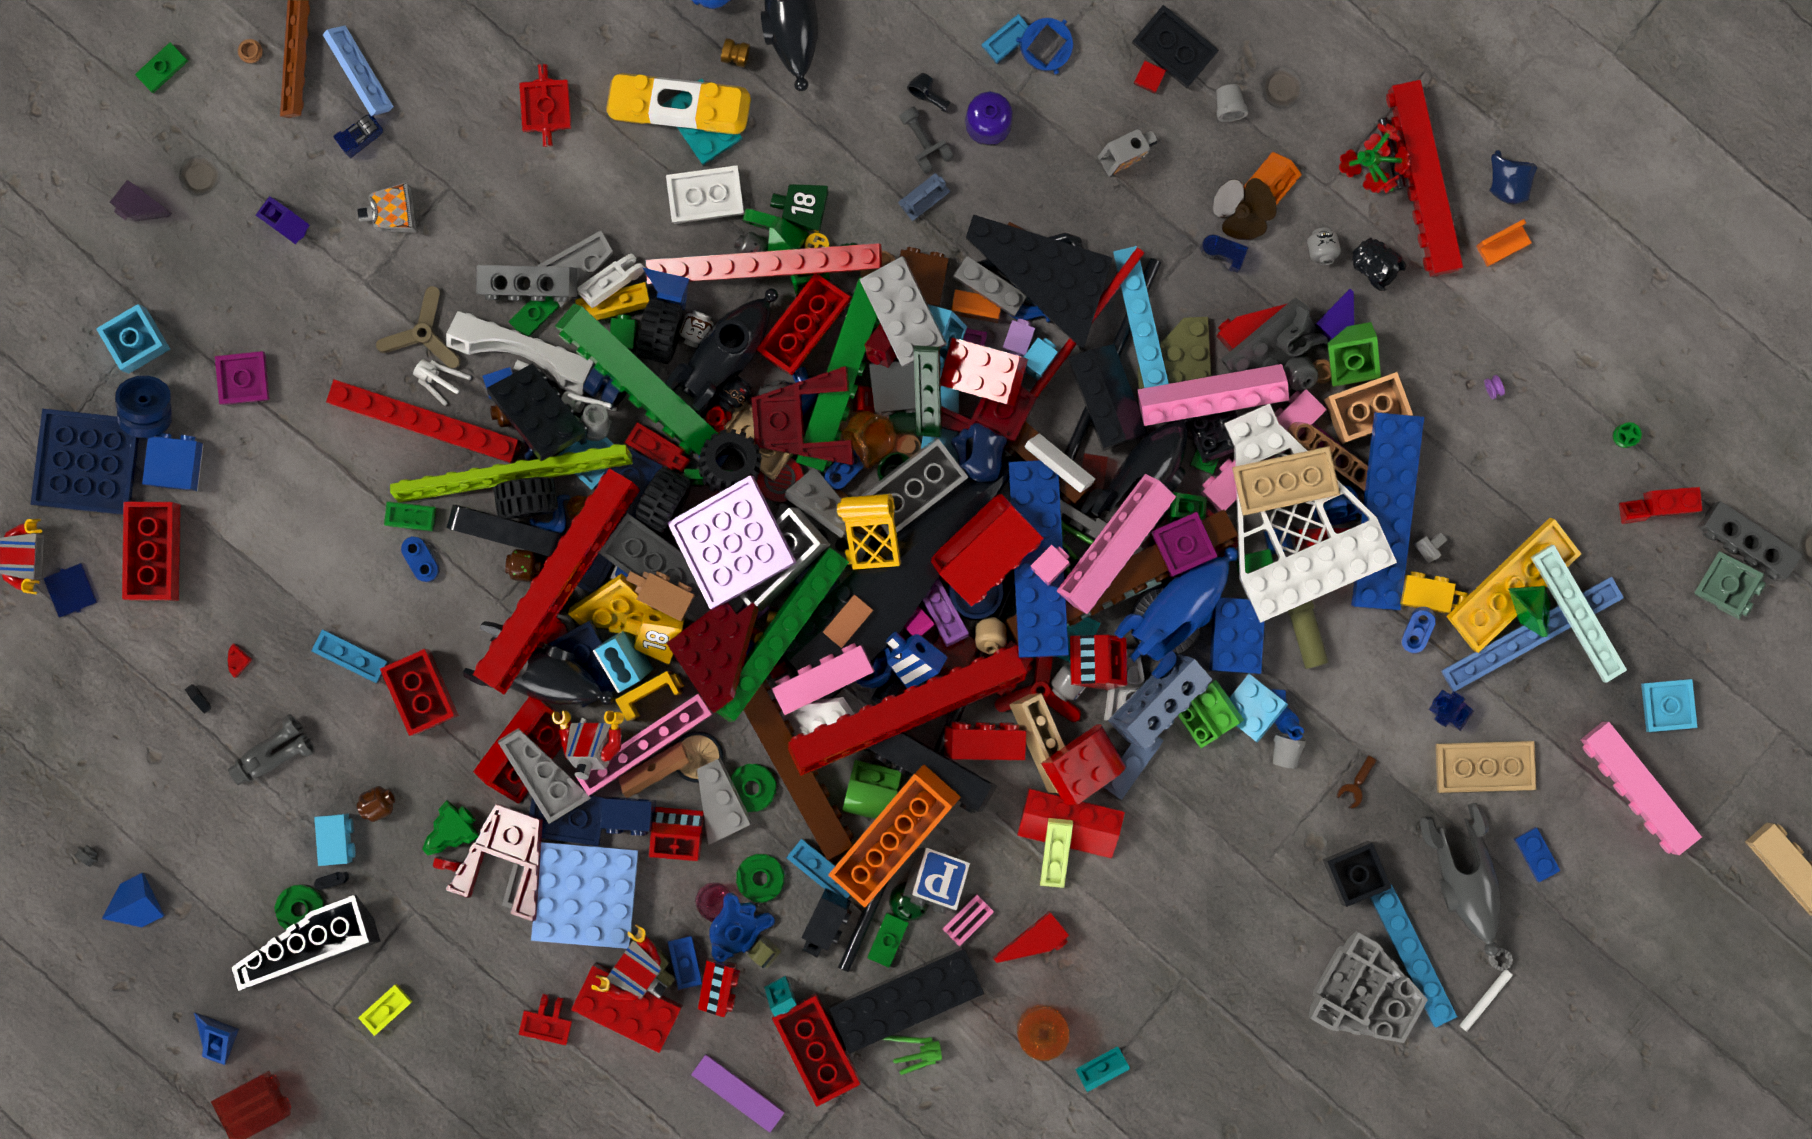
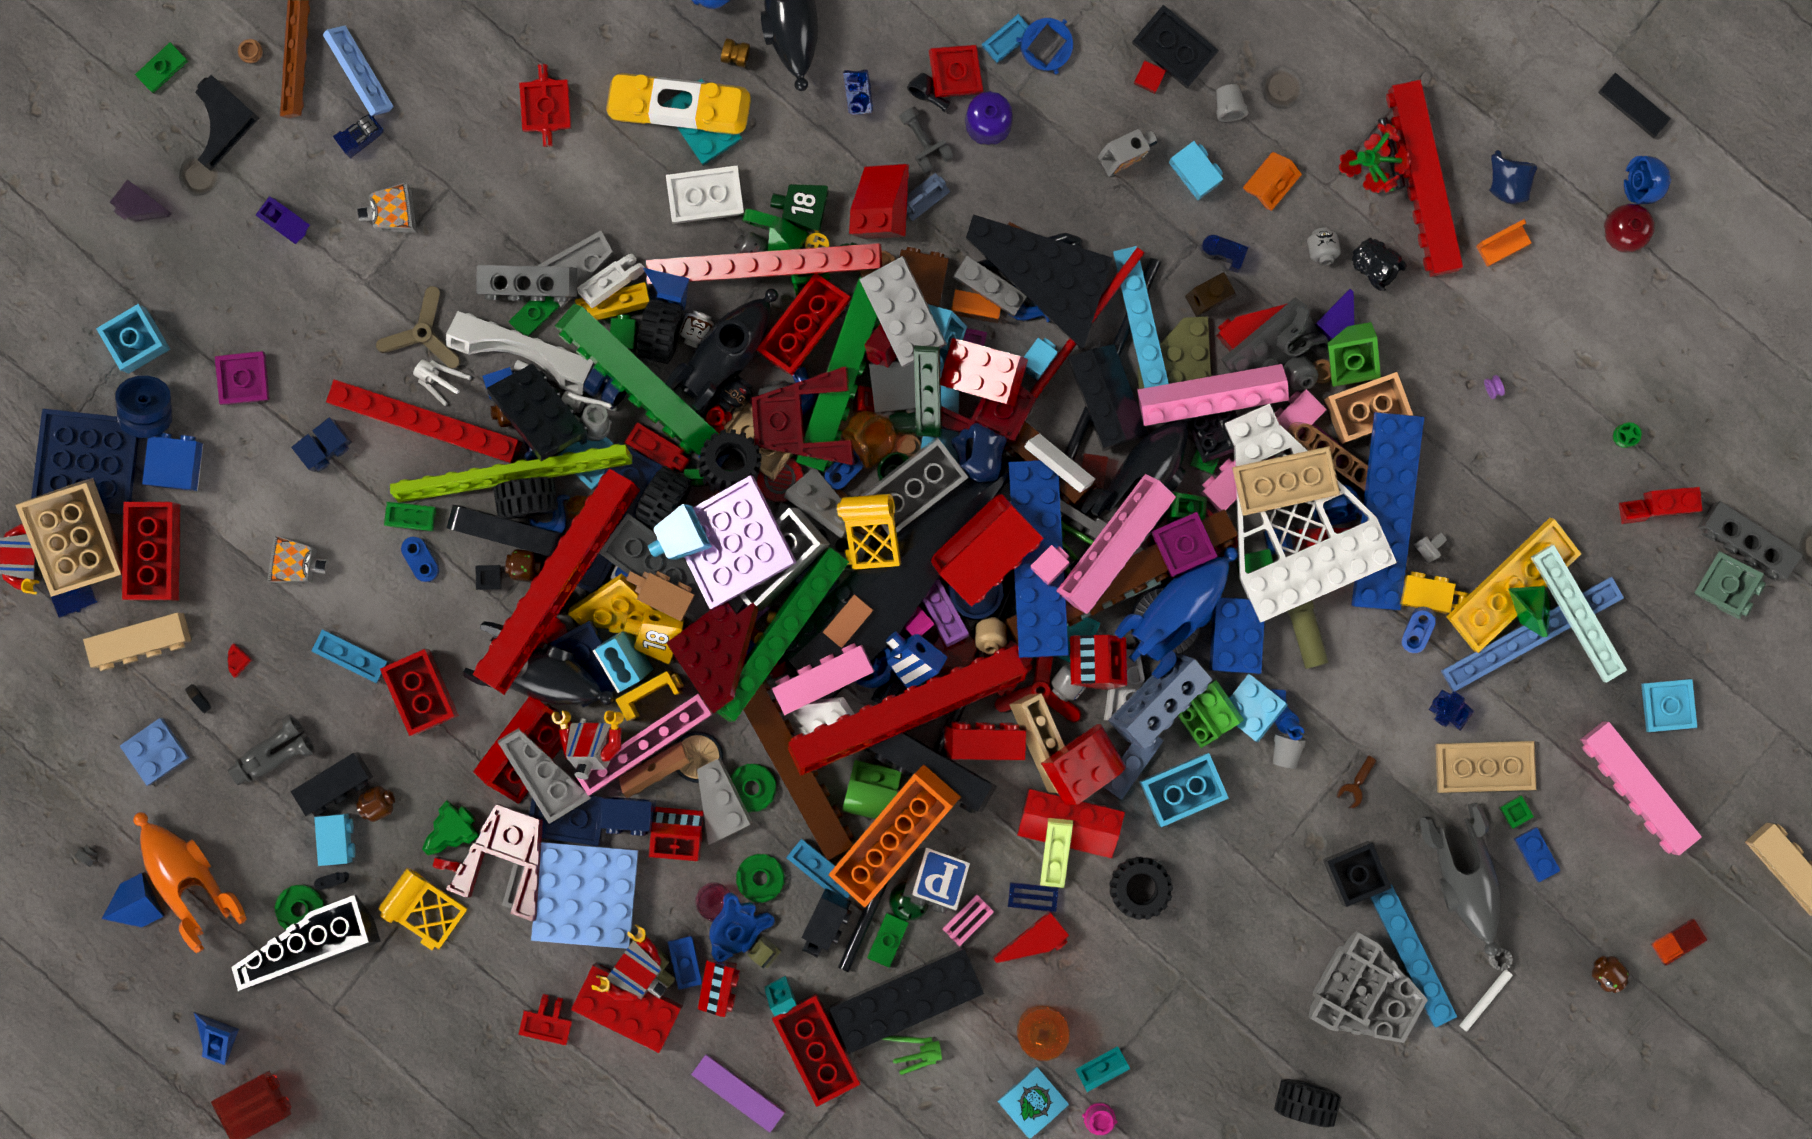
neon yellow plate [358,984,412,1036] -> none
lavender brick [1002,319,1035,357] -> none
dark brown piece [1213,178,1277,240] -> none
none -> tan slope [15,478,123,597]
none -> tan brick [83,613,191,671]
none -> medium blue plate [120,718,190,786]
none -> orange piece [133,812,247,953]
none -> black arch [195,75,259,171]
none -> torso [267,536,328,583]
none -> black brick [290,752,373,817]
none -> dark blue piece [291,417,352,472]
none -> yellow piece [378,868,468,950]
none -> black plate [475,565,502,590]
none -> torso [648,504,712,560]
none -> clear blue hips [843,70,873,115]
none -> red slope [849,164,909,239]
none -> red tile [929,45,984,98]
none -> medium azure slope [997,1067,1069,1139]
none -> clear blue tile [1007,882,1059,912]
none -> dark pink piece [1082,1102,1117,1135]
none -> black tyre [1109,857,1173,920]
none -> medium azure brick [1139,753,1229,827]
none -> medium azure brick [1169,141,1223,200]
none -> dark brown torso [1185,272,1237,317]
none -> black tyre [1274,1079,1342,1128]
none -> green plate [1499,795,1534,829]
none -> reddish brown head [1592,956,1629,993]
none -> black tile [1598,73,1671,138]
none -> dark red cylinder [1604,204,1655,253]
none -> blue cylinder [1624,156,1671,204]
none -> clear red tile [1651,919,1707,966]

